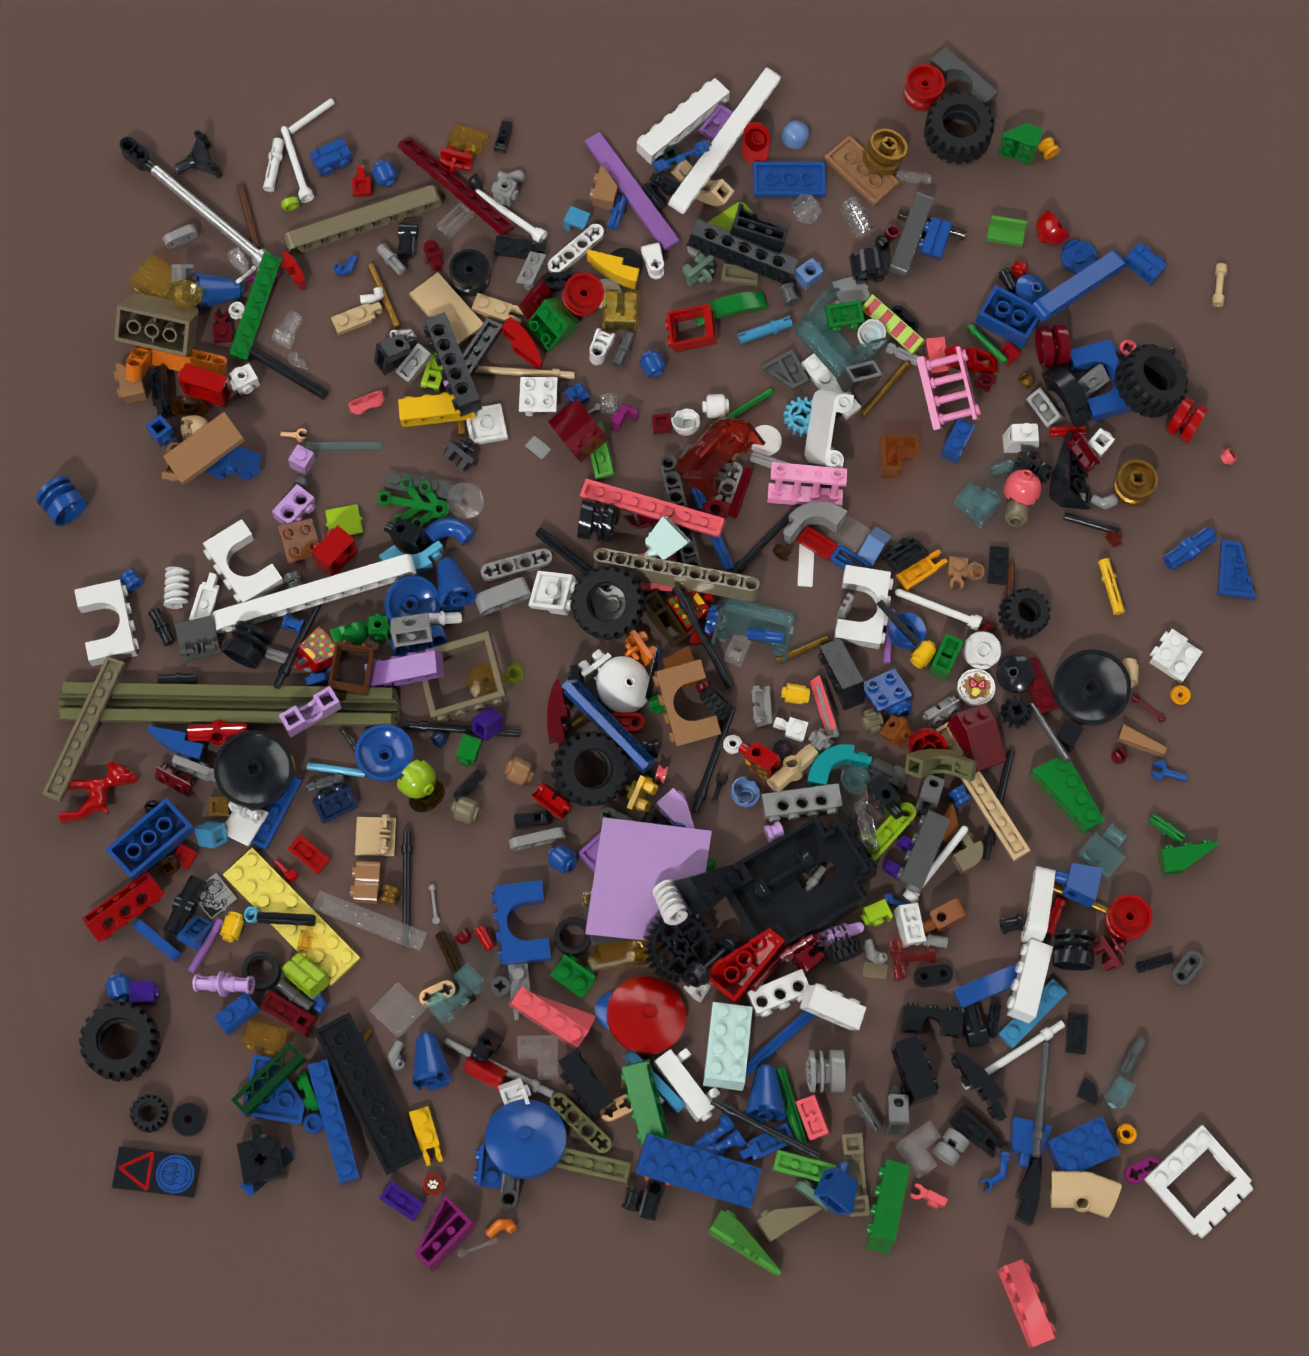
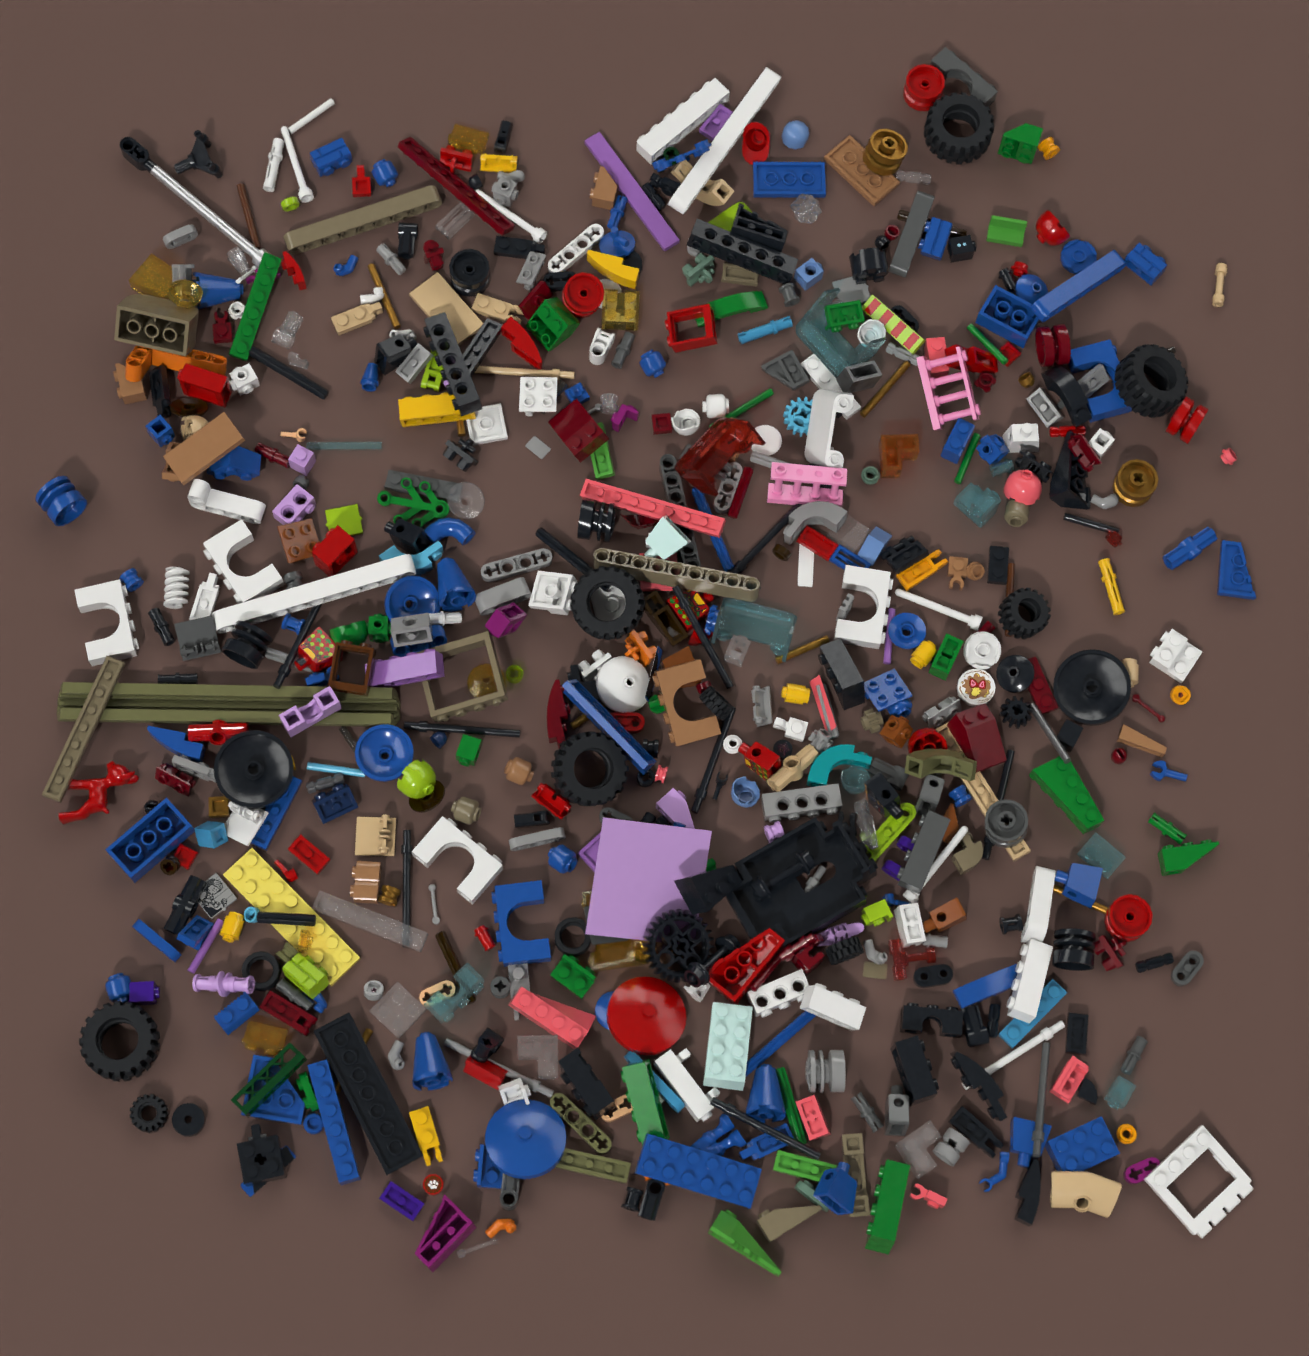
red brick [81,871,165,942] -> none
black tile [112,1147,201,1198] -> none
coral plate [348,391,385,415] -> none
black axle [453,769,485,801] -> none
dark red hinge [454,928,471,945] -> none
dark purple brick [472,707,503,741] -> none
dark azure panel [563,206,591,232] -> none
yellow hips [624,775,659,812] -> none
white piece [641,242,664,280] -> none
white piece [653,880,688,925] -> none
dark red brick [701,497,731,520] -> none
blue axle [746,627,785,644] -> none
clear piece [840,196,876,238] -> none
black bar [876,599,920,646] -> none
coral wedge [997,1259,1056,1348] -> none
red axle [1046,897,1066,935] -> none
clear light blue bush [1103,823,1128,848] -> none
coral bush [1119,340,1136,358] -> none
none -> white beam [187,479,266,524]
none -> dark red pin [254,442,290,469]
none -> olive wheel [276,942,299,964]
none -> blue cone [360,363,379,392]
none -> light grey tile [364,980,384,1001]
none -> white arch [412,816,503,905]
none -> yellow hinge [480,153,518,173]
none -> magenta brick [485,602,527,638]
none -> blue shield [599,227,635,258]
none -> sand green plate [861,466,880,485]
none -> black brick [947,235,976,263]
none -> green bar [954,433,981,484]
none -> blue brick [976,434,1010,465]
none -> dark grey wheel [984,799,1028,848]
none -> coral hinge [1049,1056,1089,1104]

